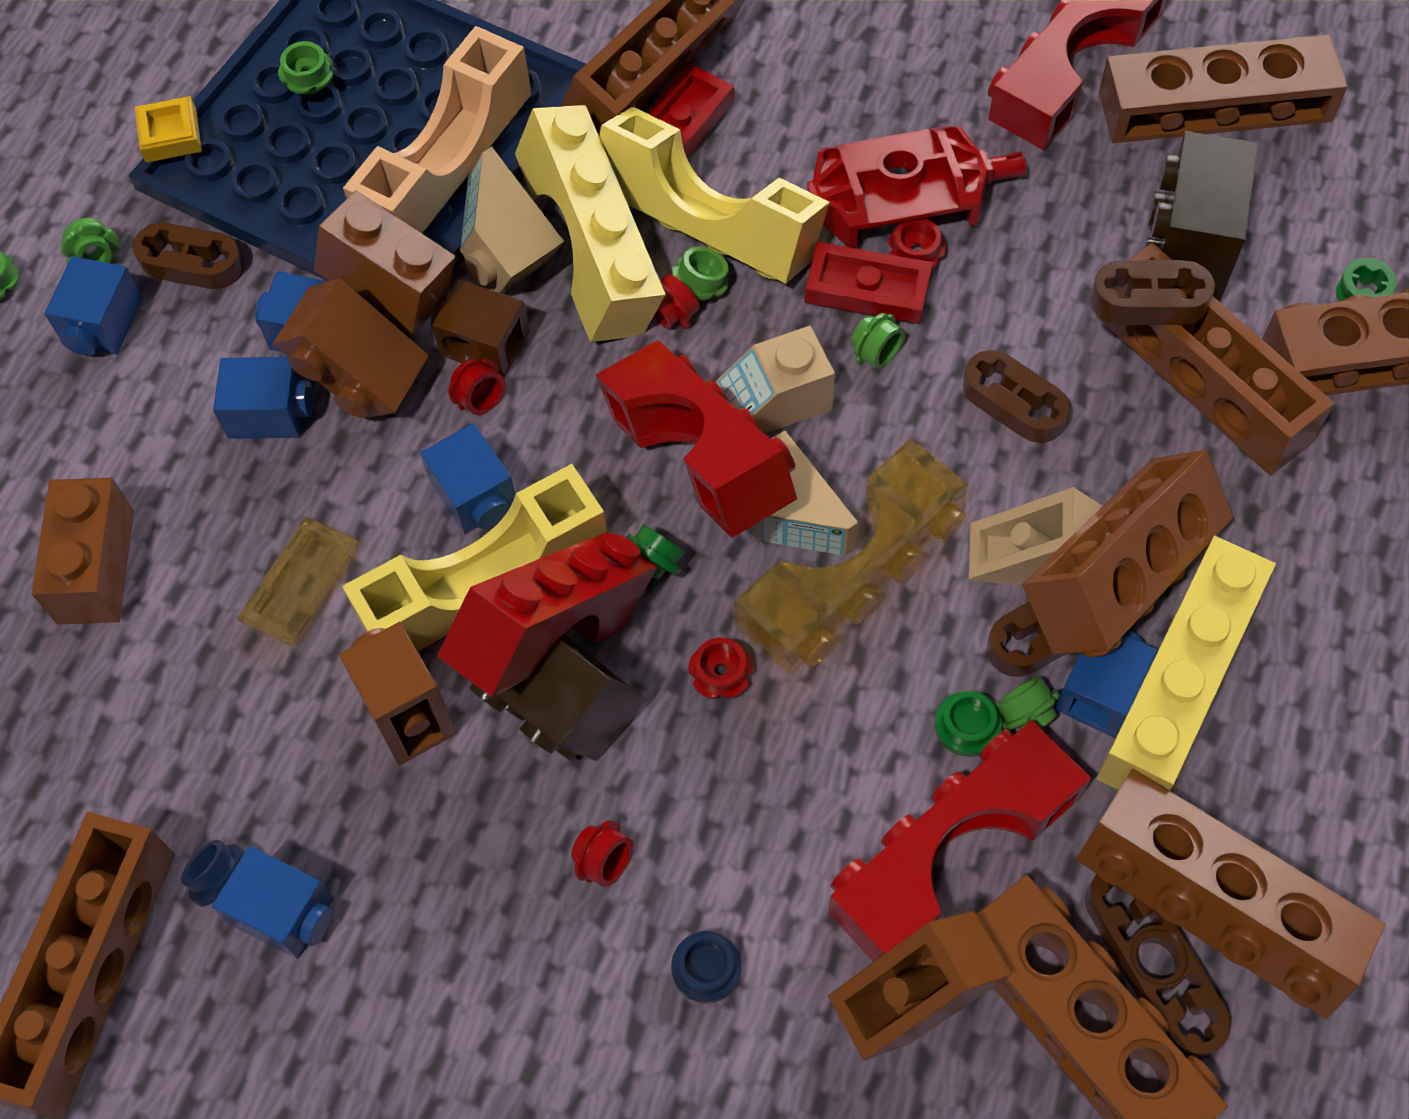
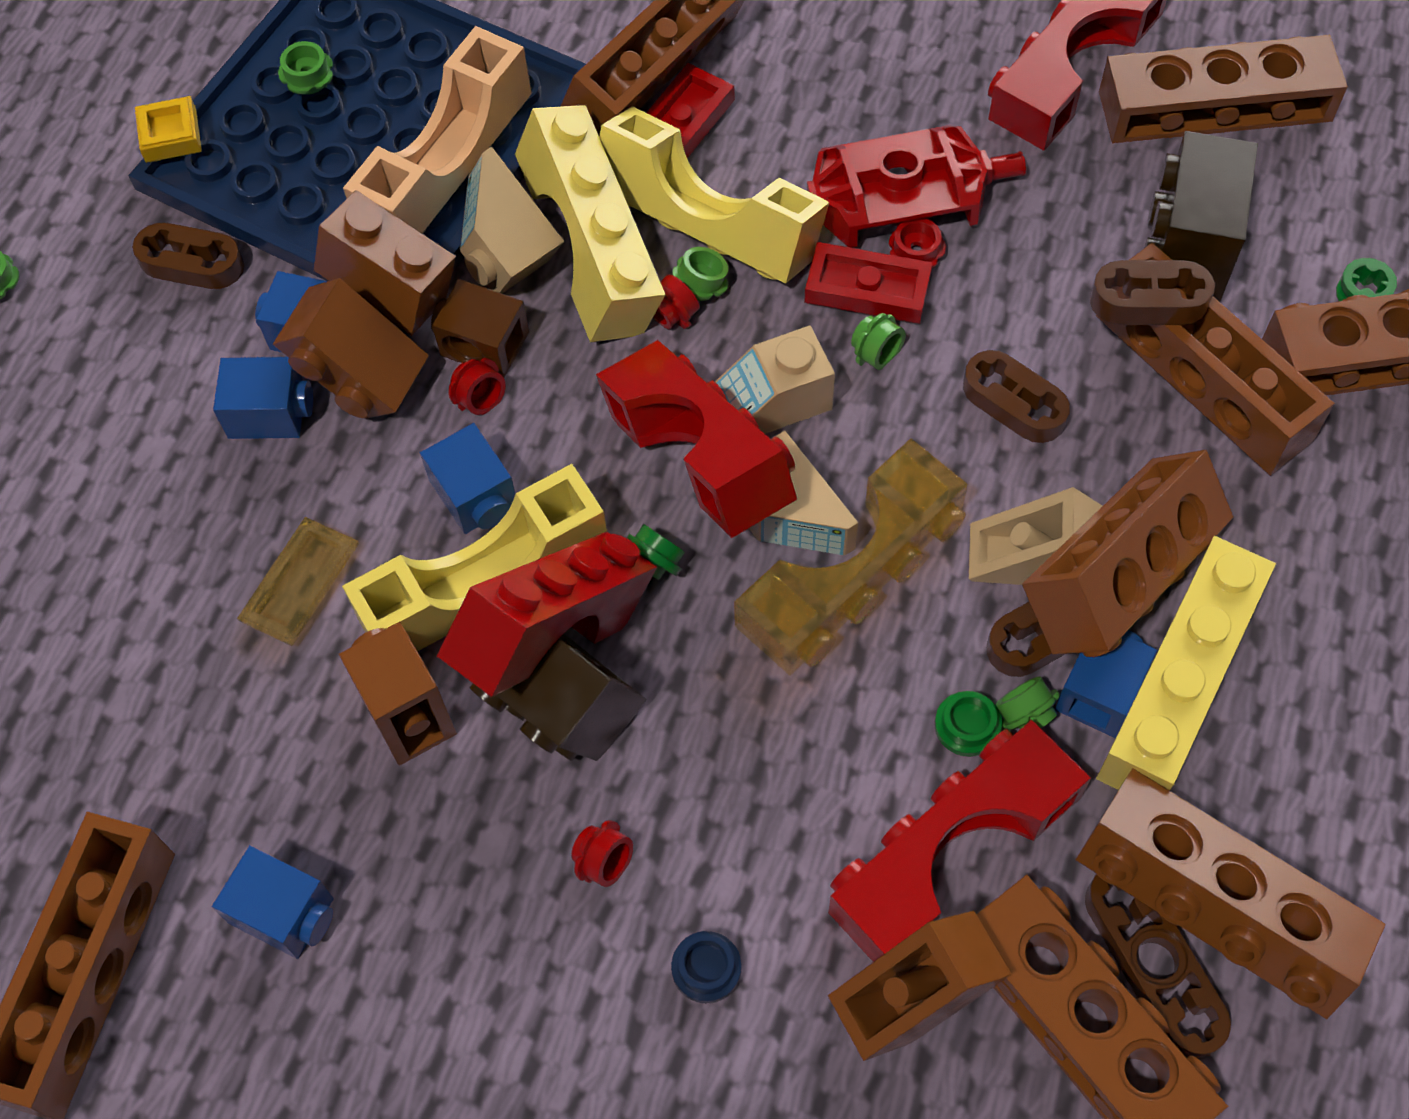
dark orange brick [31,477,134,624] -> none
blue brick [44,256,143,356] -> none
bright green plate [61,218,120,265] -> none
dark blue plate [181,840,245,907] -> none
red plate [688,637,753,699] -> none

